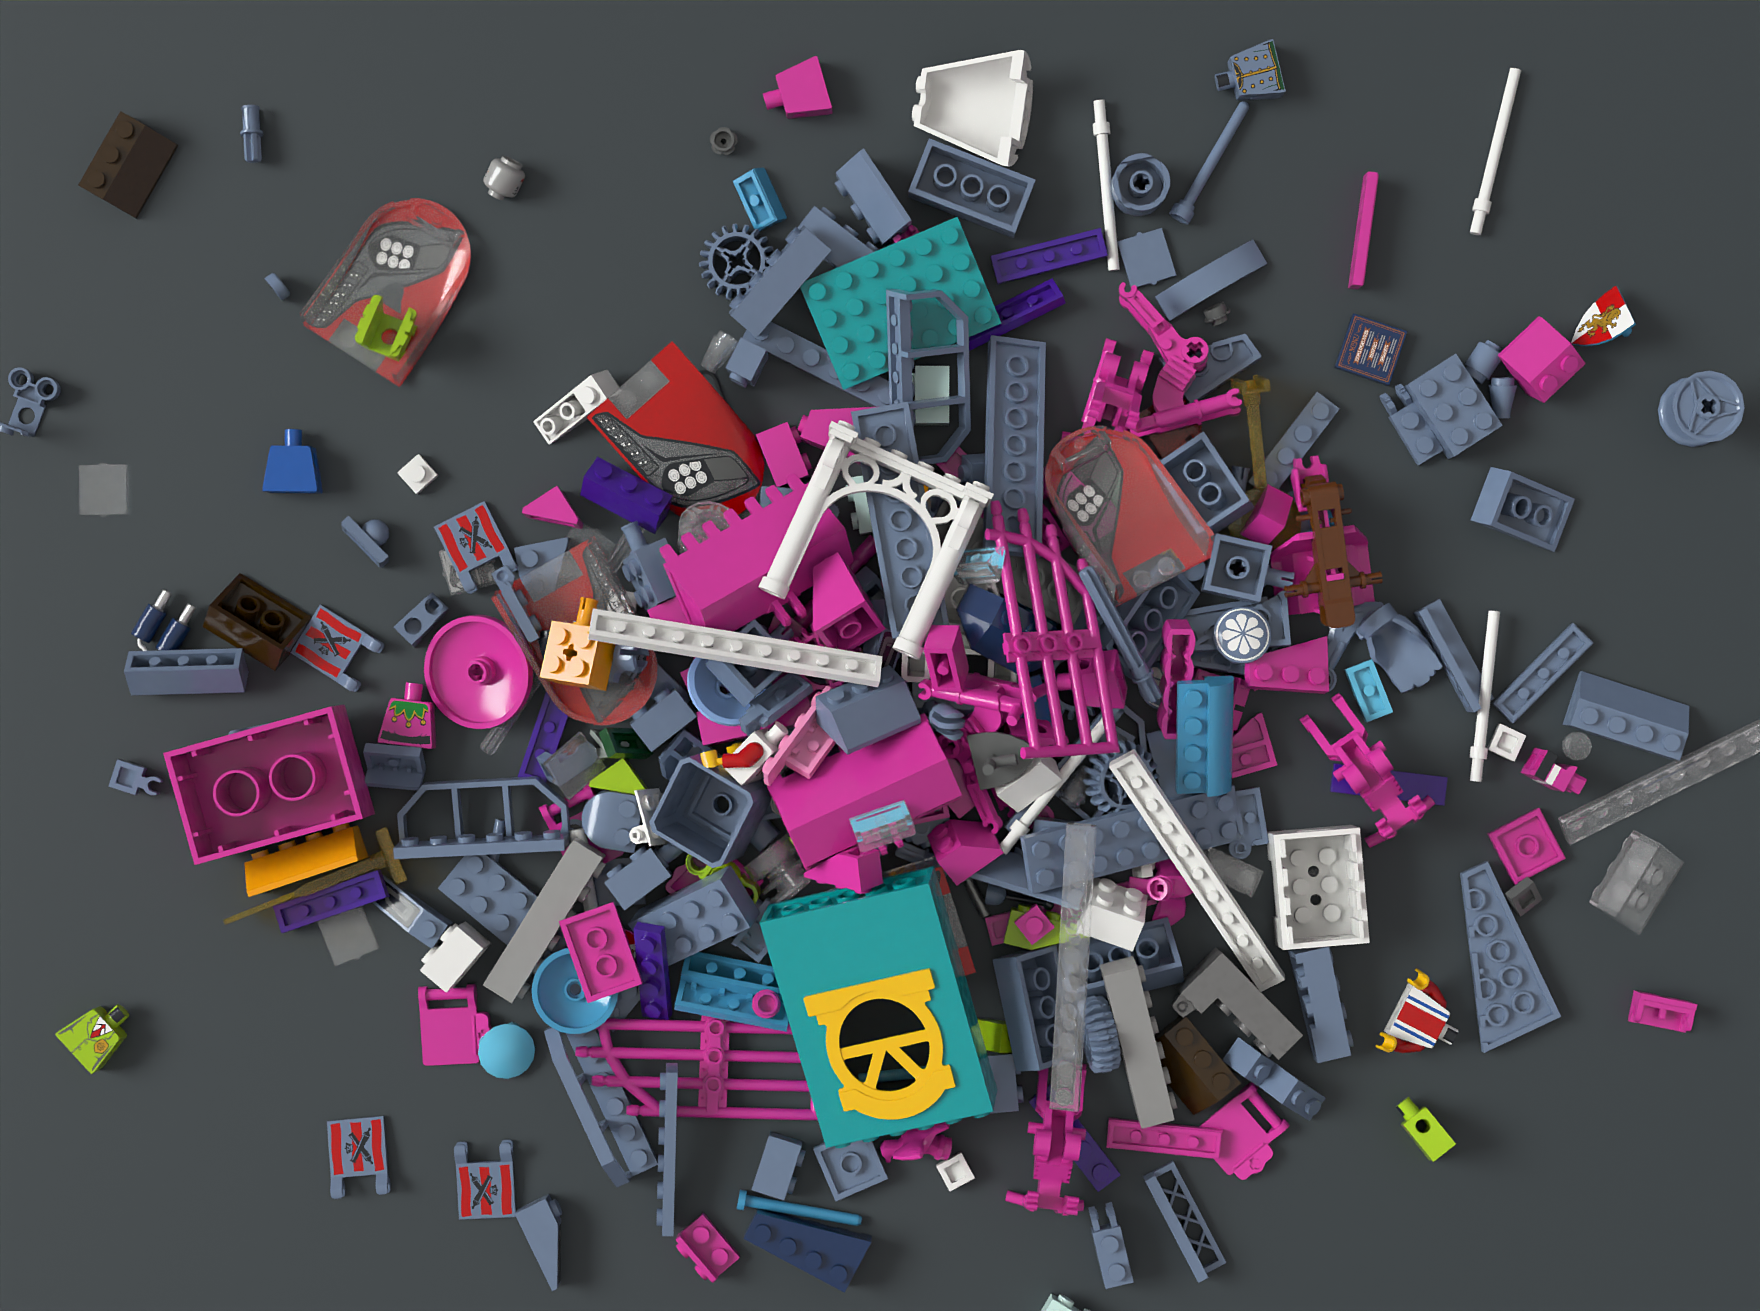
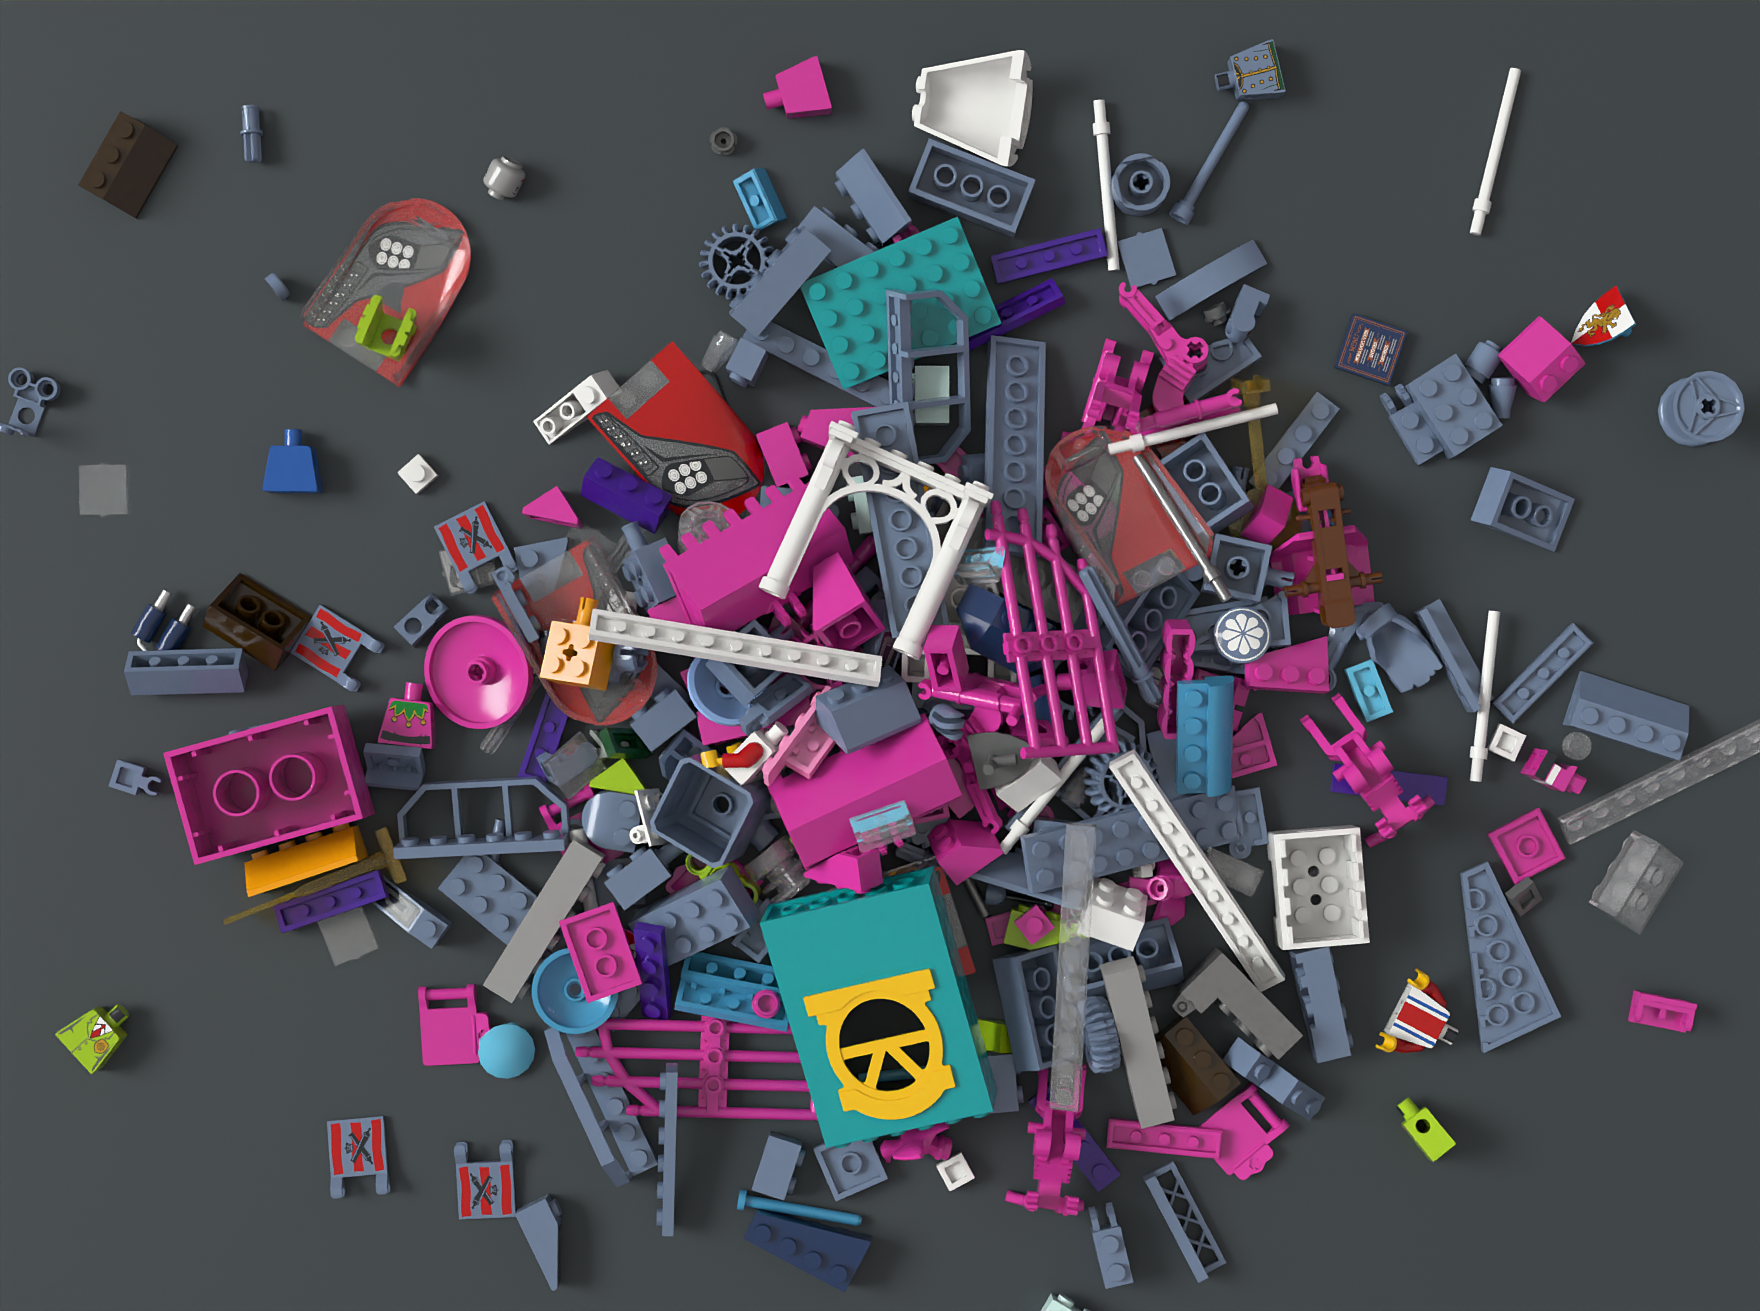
sand blue tile [341,516,390,568] -> none
white brick [420,921,491,992] -> none
dark pink bracket [676,1212,740,1283] -> none
dark pink tile [1348,171,1379,290] -> none
none -> white bar [1108,403,1278,455]
none -> flat silver bar [1132,453,1232,603]
none -> sand blue leg [1225,284,1270,343]

